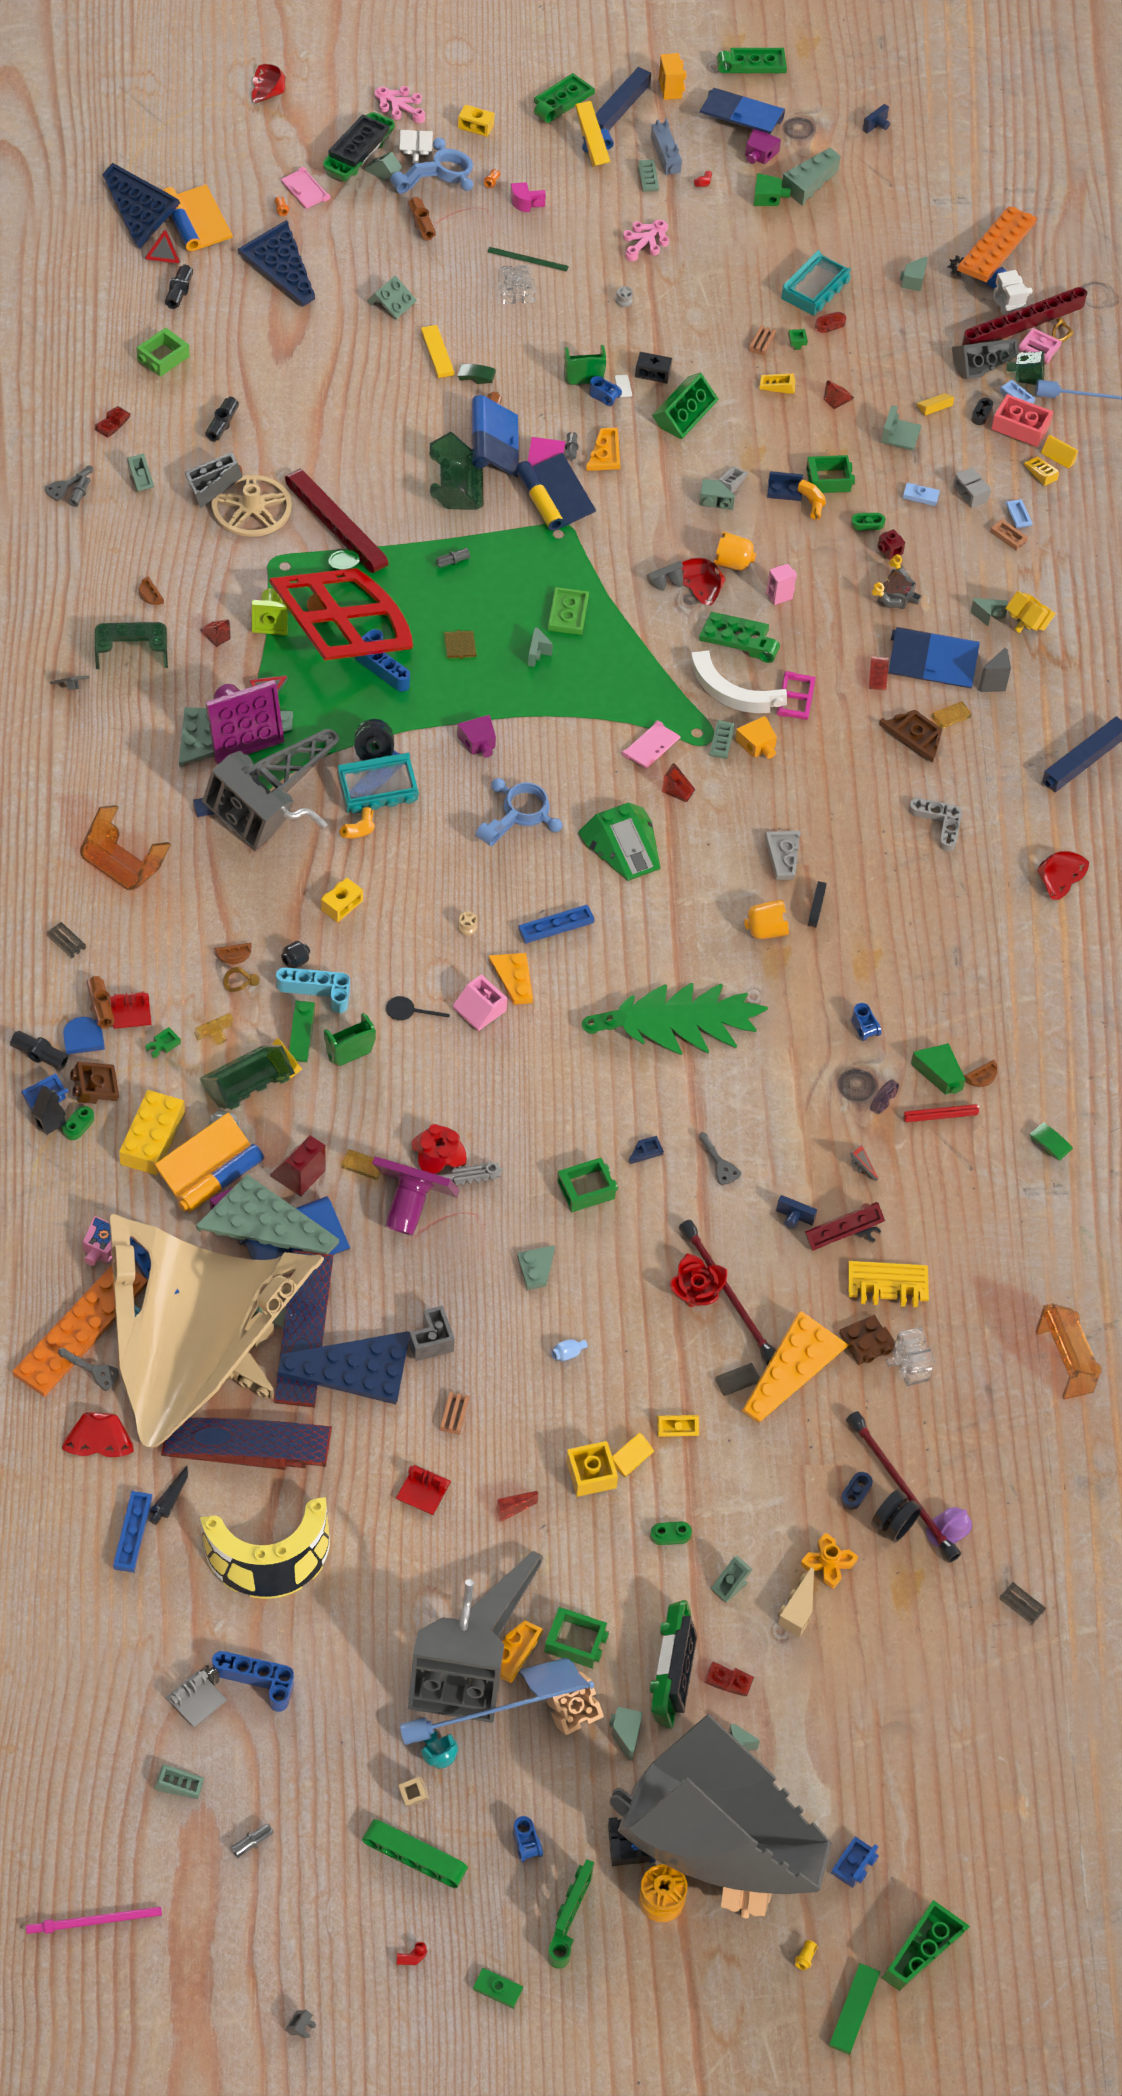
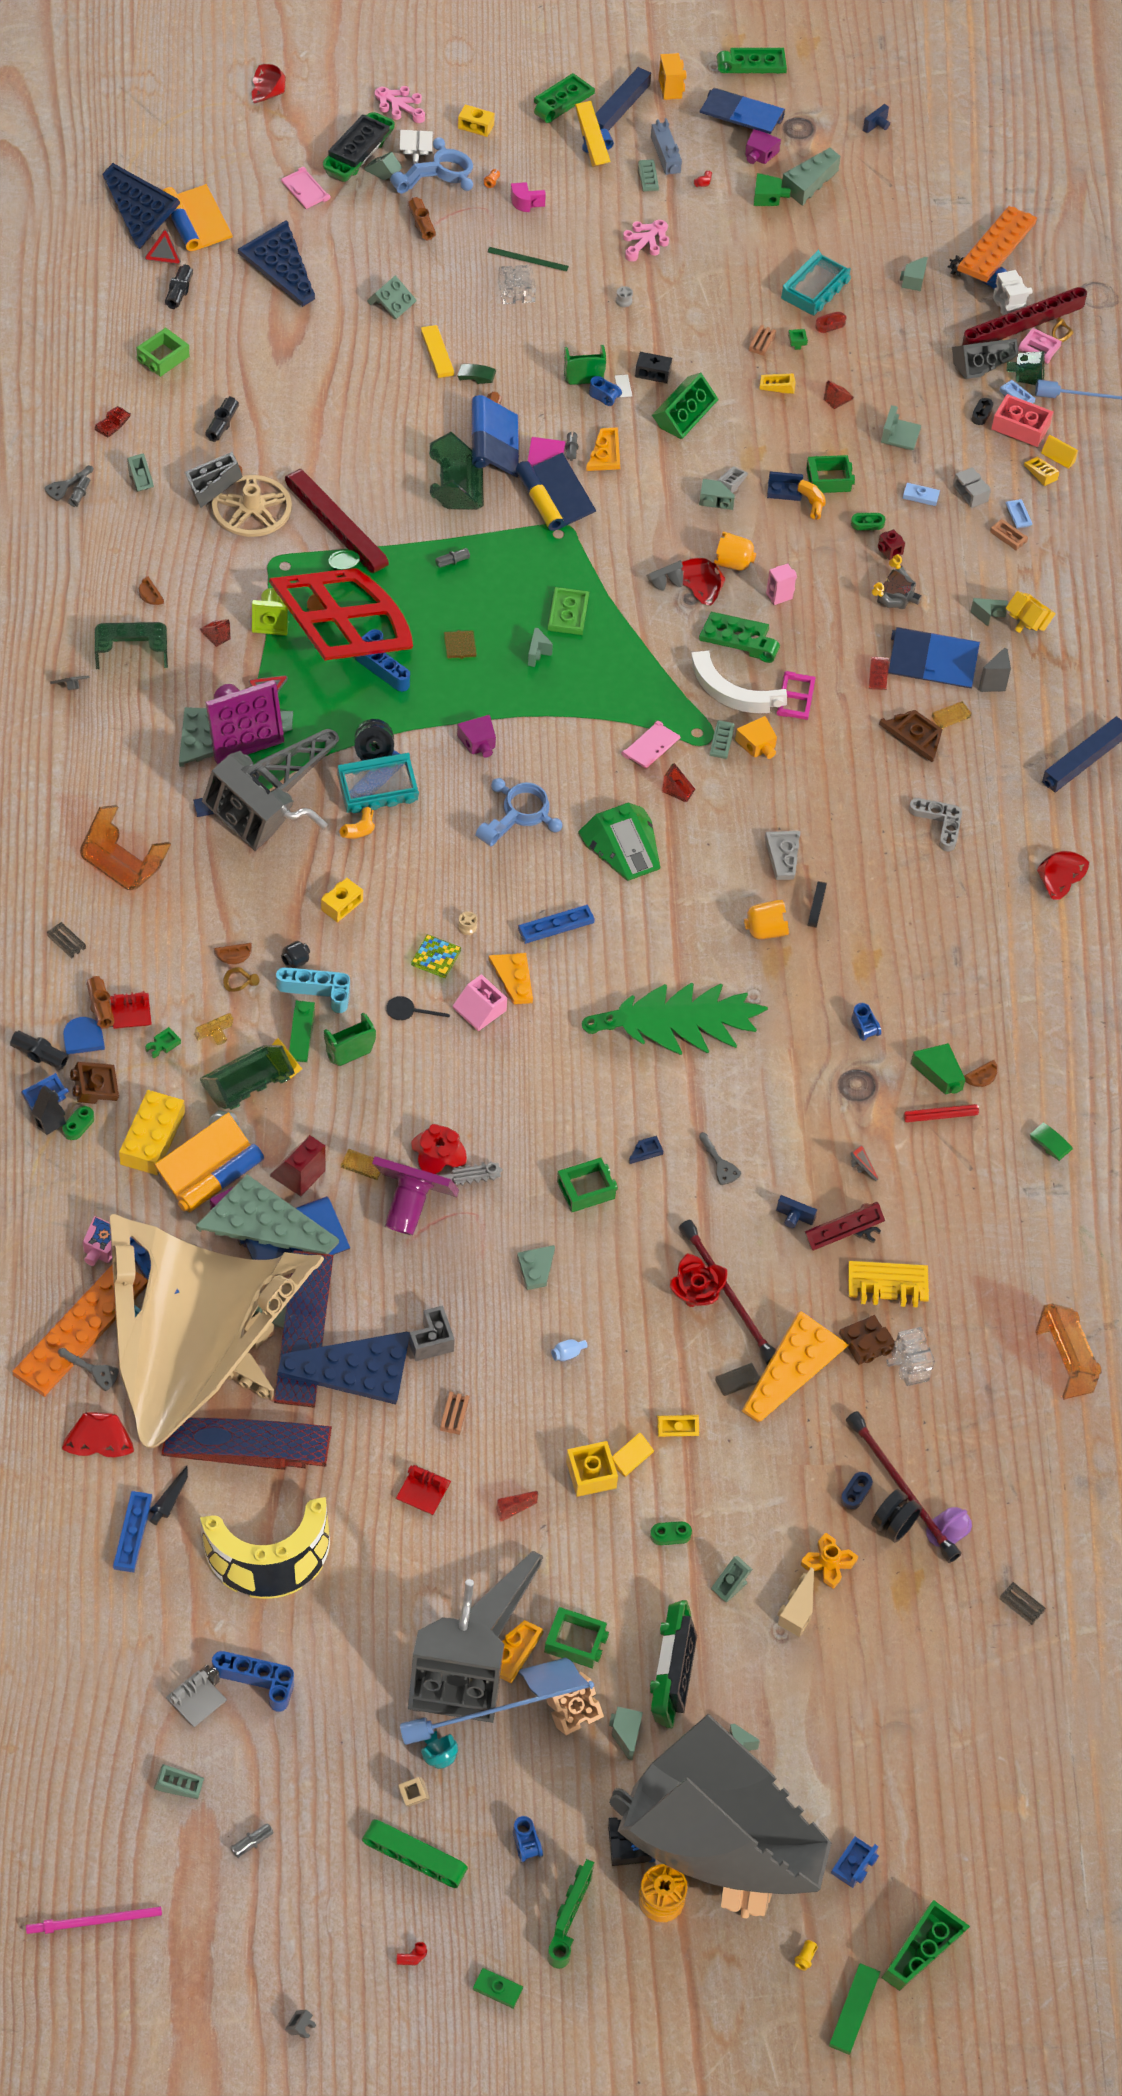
orange pin [274,196,289,216] -> none
clear red slope [704,1661,754,1697] -> none
tile [870,1079,899,1114] -> none
yellow slope [916,393,954,416] -> none
none -> tile [411,934,461,979]

